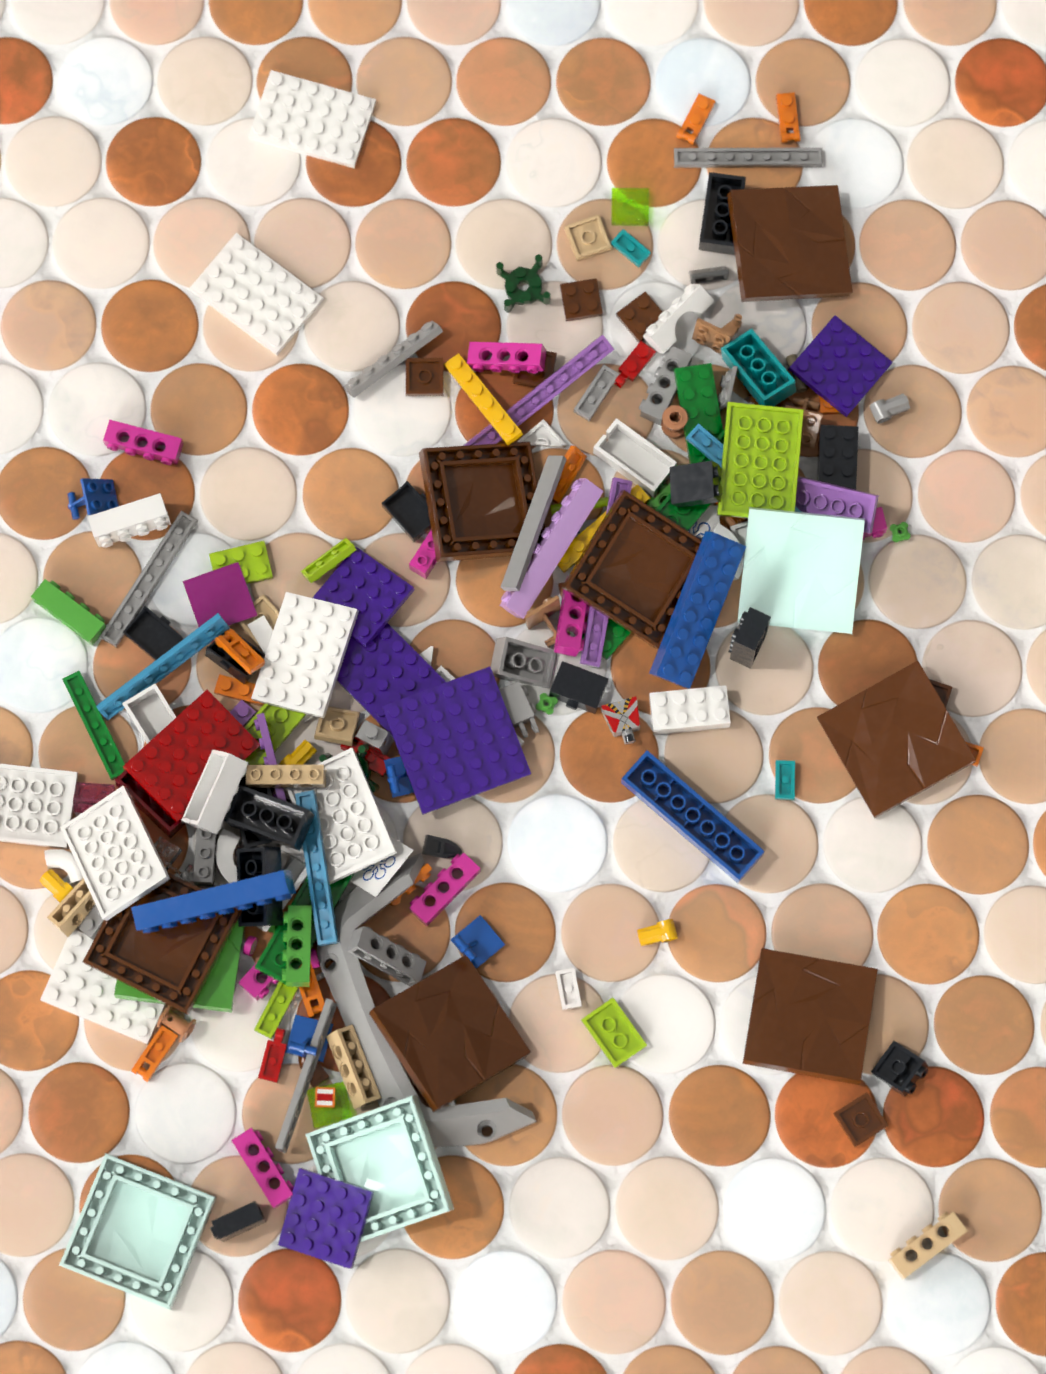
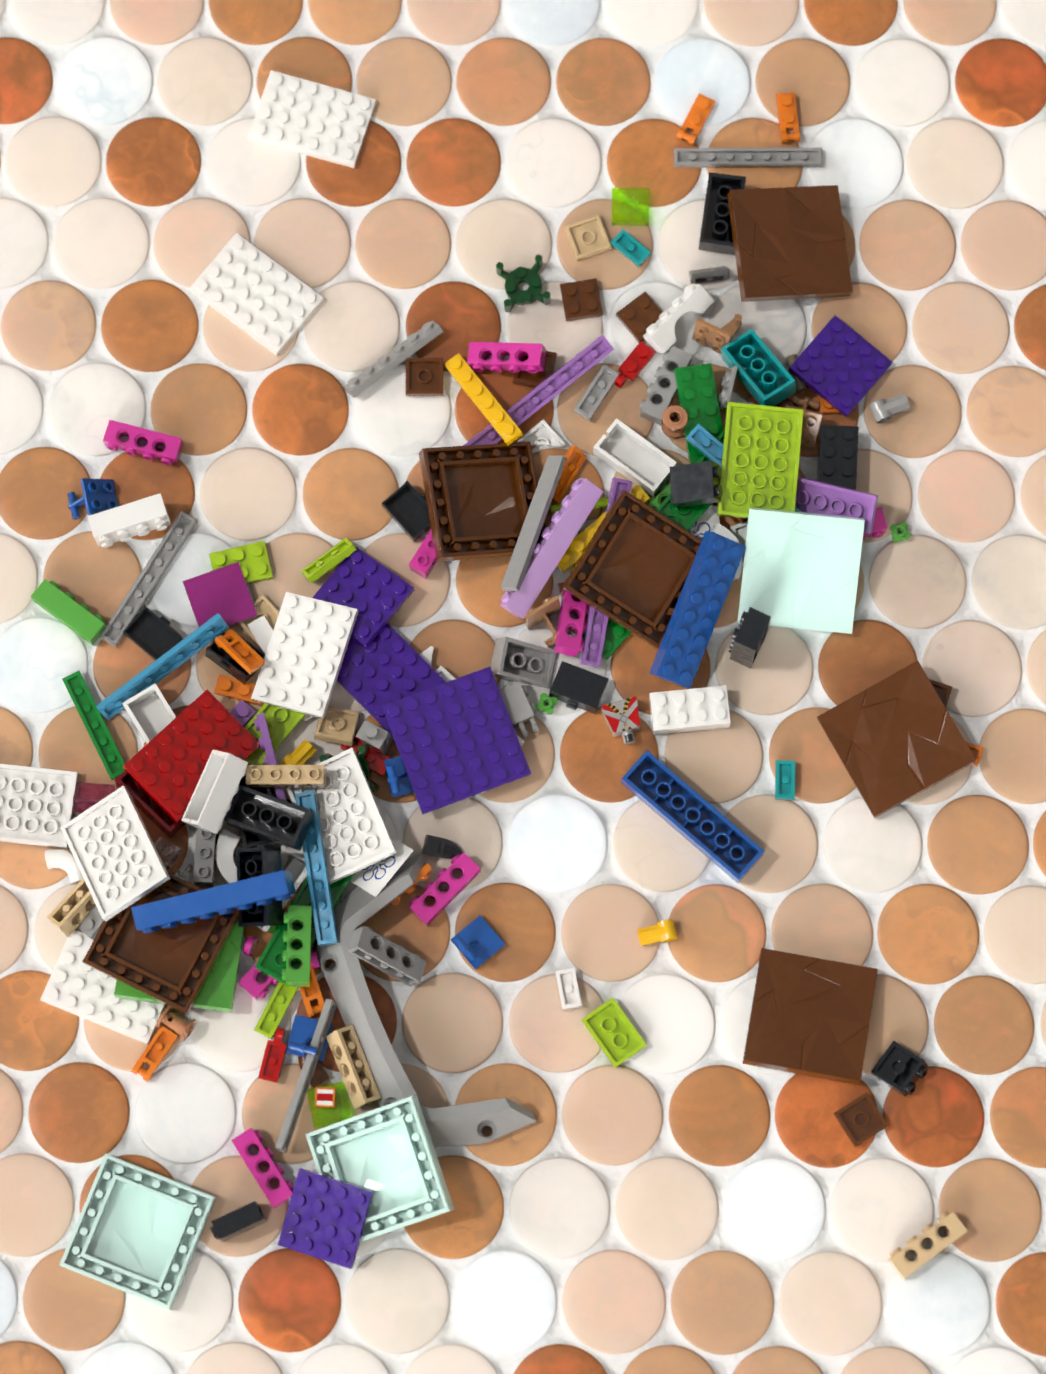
yellow piece [39,869,73,903] -> none
reddish brown tile [369,955,531,1113] -> none

